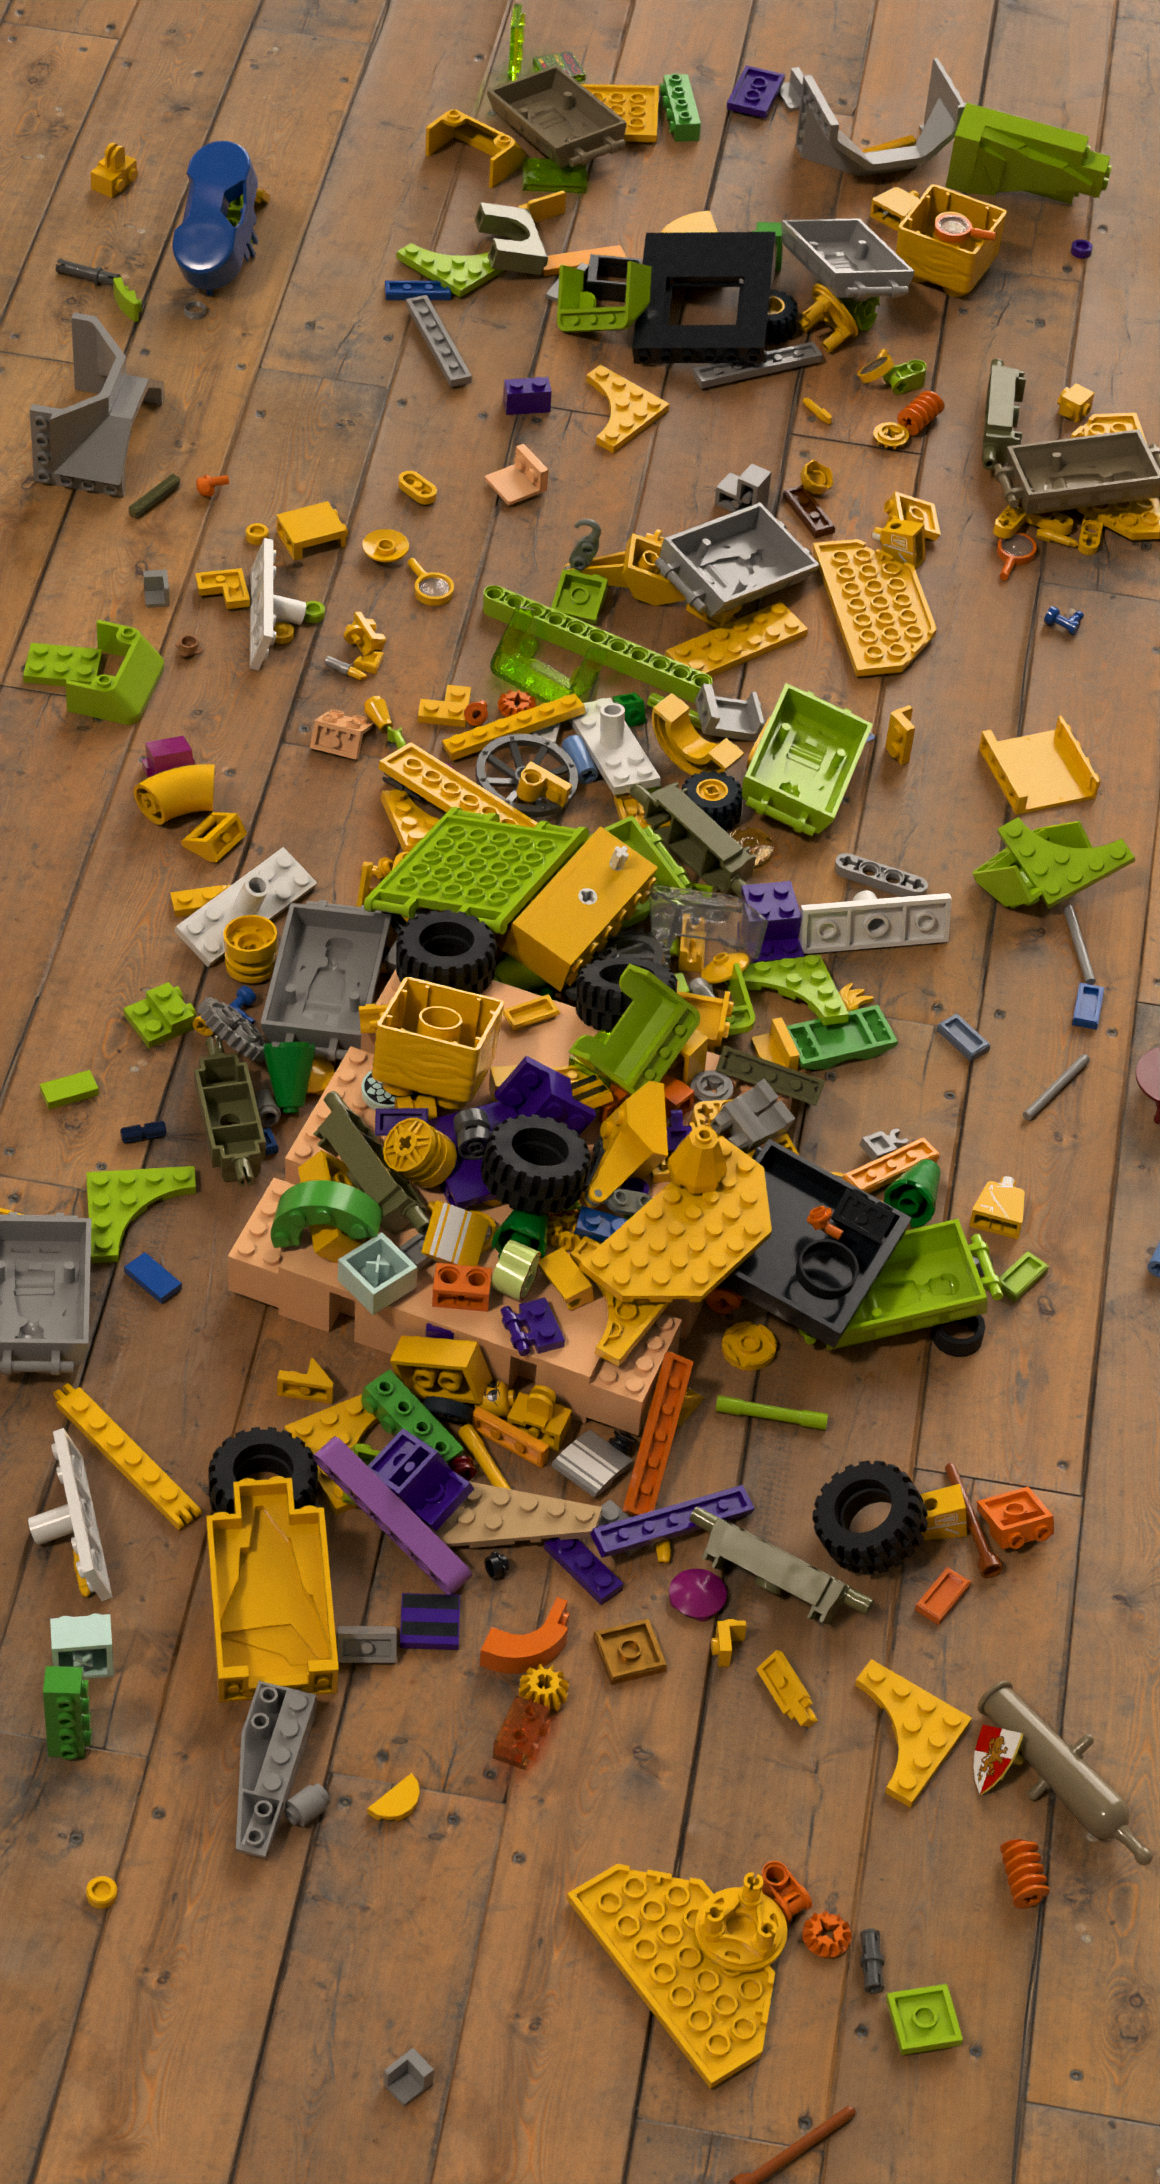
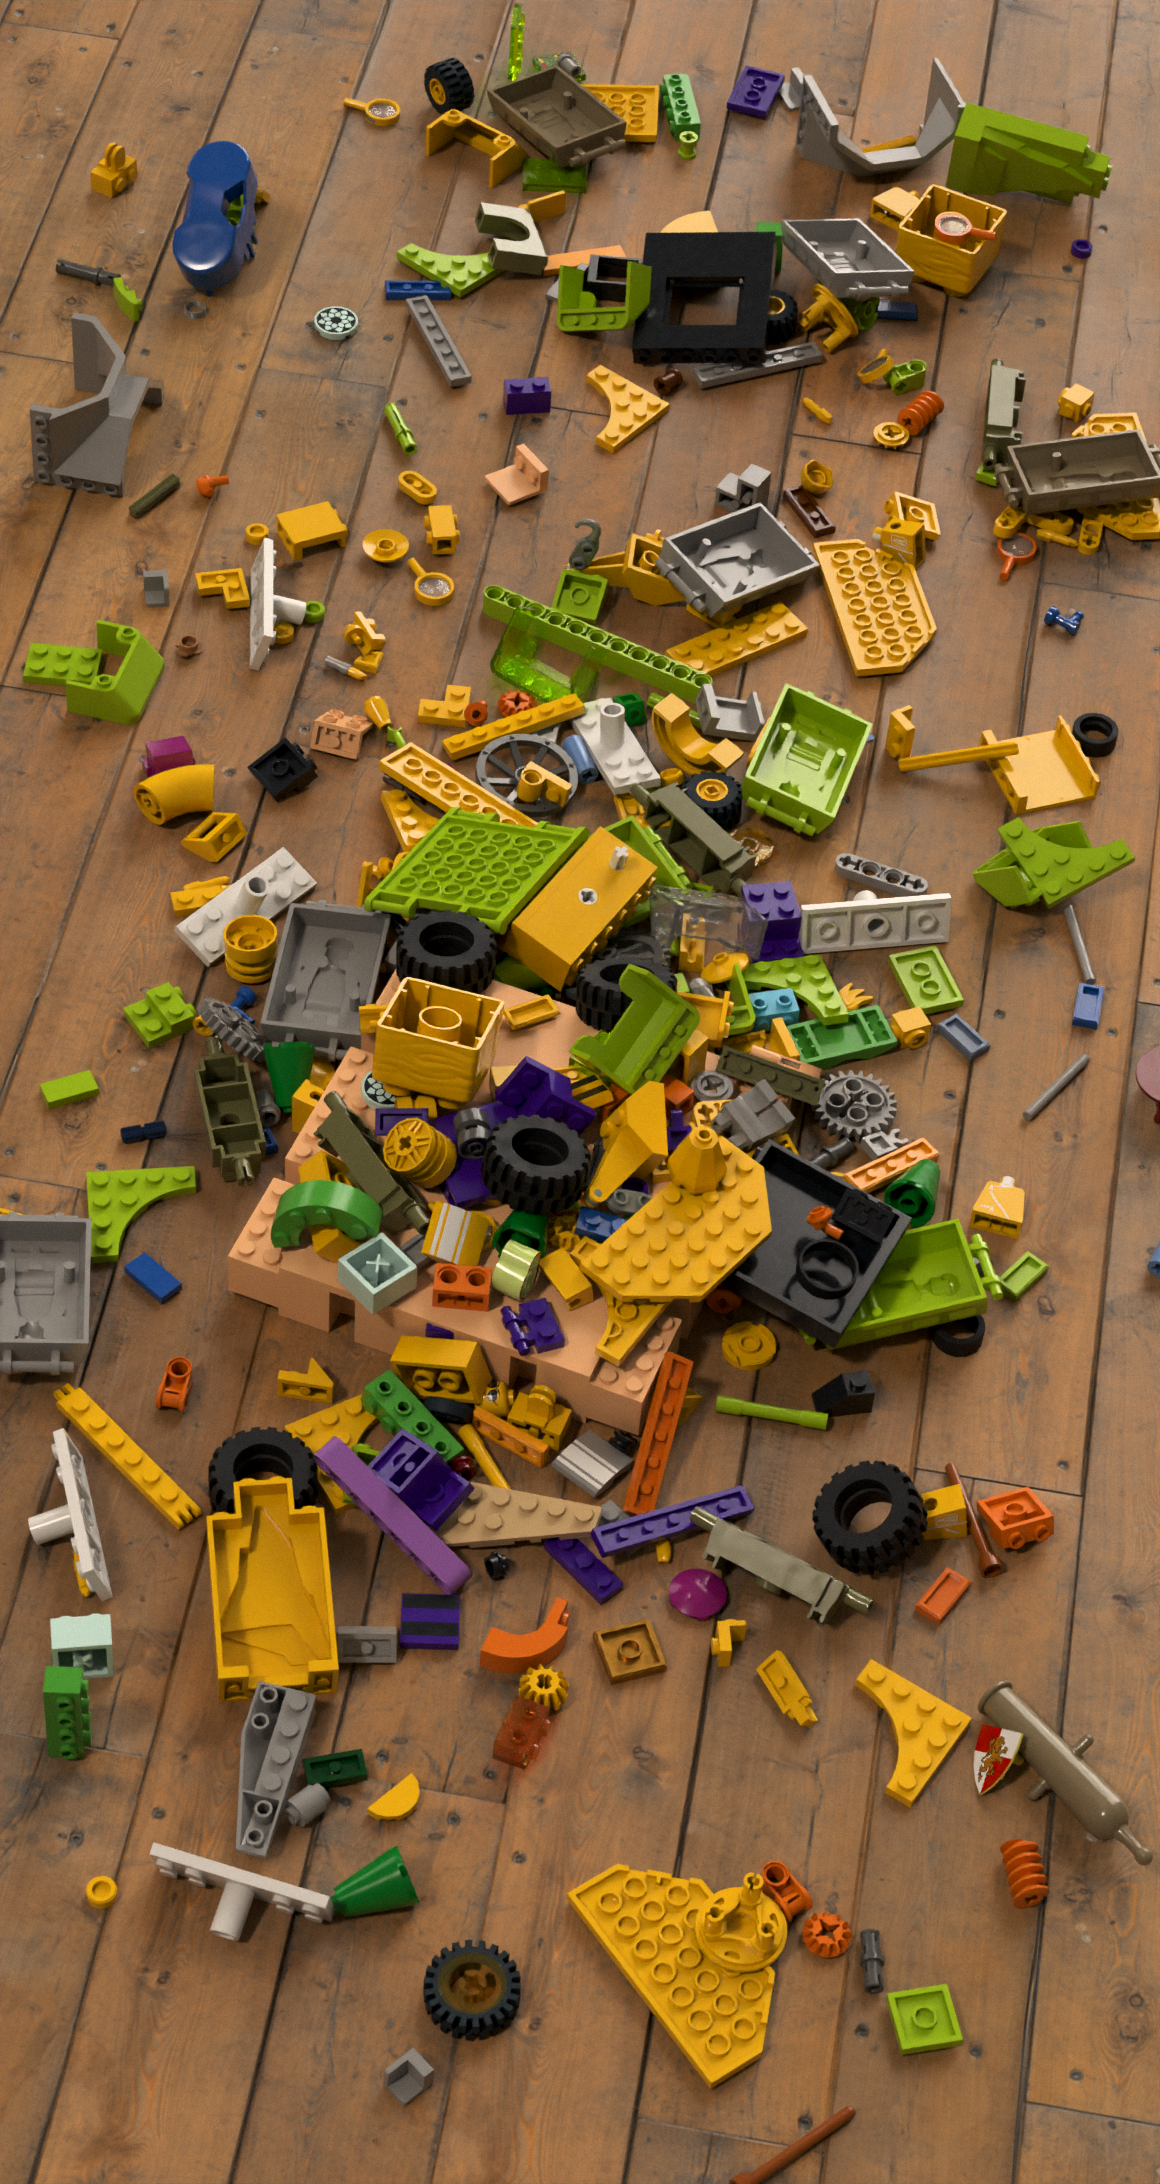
none -> white plate [149,1842,335,1941]
none -> orange piece [156,1357,193,1413]
none -> yellow piece [183,876,230,890]
none -> black plate [247,737,318,802]
none -> yellow hinge [292,1079,324,1134]
none -> dark green plate [303,1749,368,1788]
none -> light aqua tile [314,306,358,340]
none -> green cone [330,1846,420,1917]
none -> yellow piece [343,97,400,127]
none -> lime pin [384,403,417,456]
none -> black wheel [424,58,475,115]
none -> yellow brick [424,505,460,555]
none -> wheel [424,1940,521,2041]
none -> light grey pin [556,54,581,78]
none -> reddish brown bush [654,368,683,396]
none -> yellow tile [659,768,684,787]
none -> lime bush [678,131,698,160]
none -> yellow tile [716,1030,766,1057]
none -> medium azure brick [747,988,800,1034]
none -> light nougat piece [750,1045,823,1079]
none -> dark grey pin [808,1137,854,1169]
none -> black slope [811,1370,875,1417]
none -> light grey gear [812,1070,897,1143]
none -> blue tile [875,300,918,321]
none -> lime plate [888,945,964,1015]
none -> yellow brick [890,1006,931,1049]
none -> yellow axle [898,741,1019,772]
none -> lime plate [975,463,1004,487]
none -> black tyre [1072,713,1118,757]

